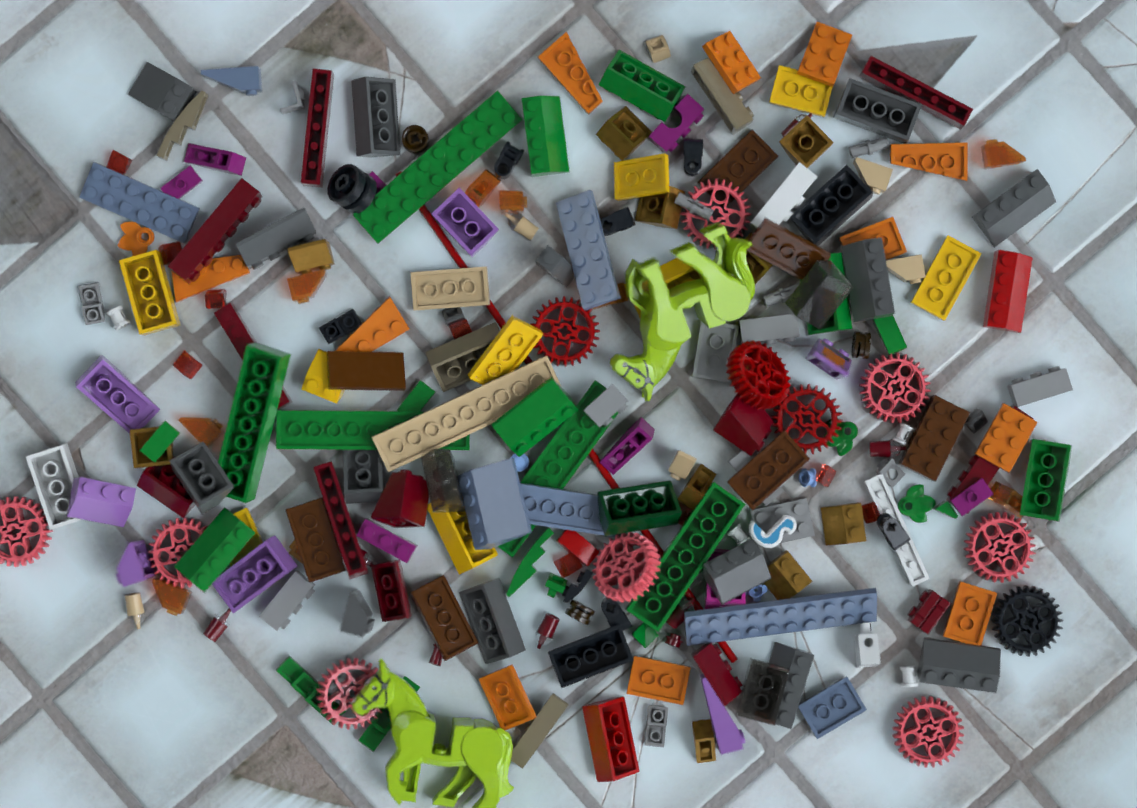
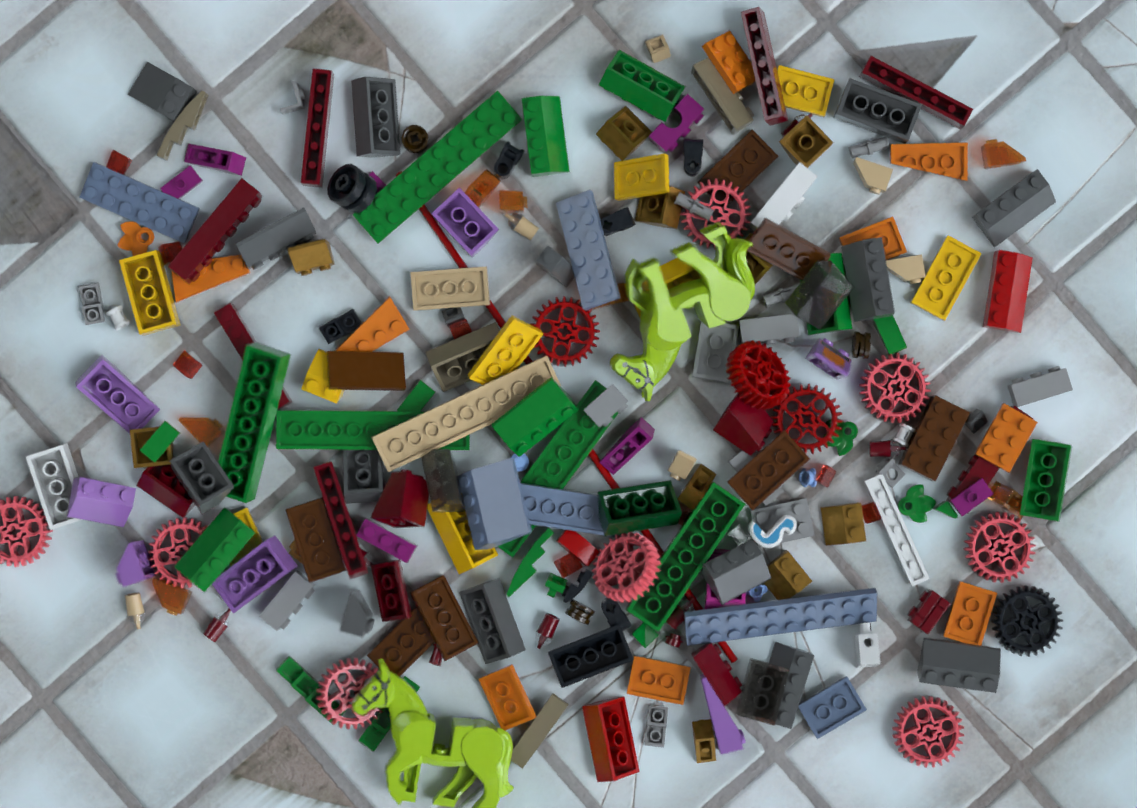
sand blue slope [201,66,262,96] -> none
clear red slope [205,289,227,309] -> none
clear orange slope [287,269,327,304] -> none
orange wing [538,32,603,115] -> none
black slope [790,165,873,246] -> none
orange plate [797,22,852,87] -> none
black piece [876,513,911,551] -> none
white bush [900,666,918,687] -> none
none -> reddish brown tile [367,607,434,676]
none -> brick [741,6,788,126]

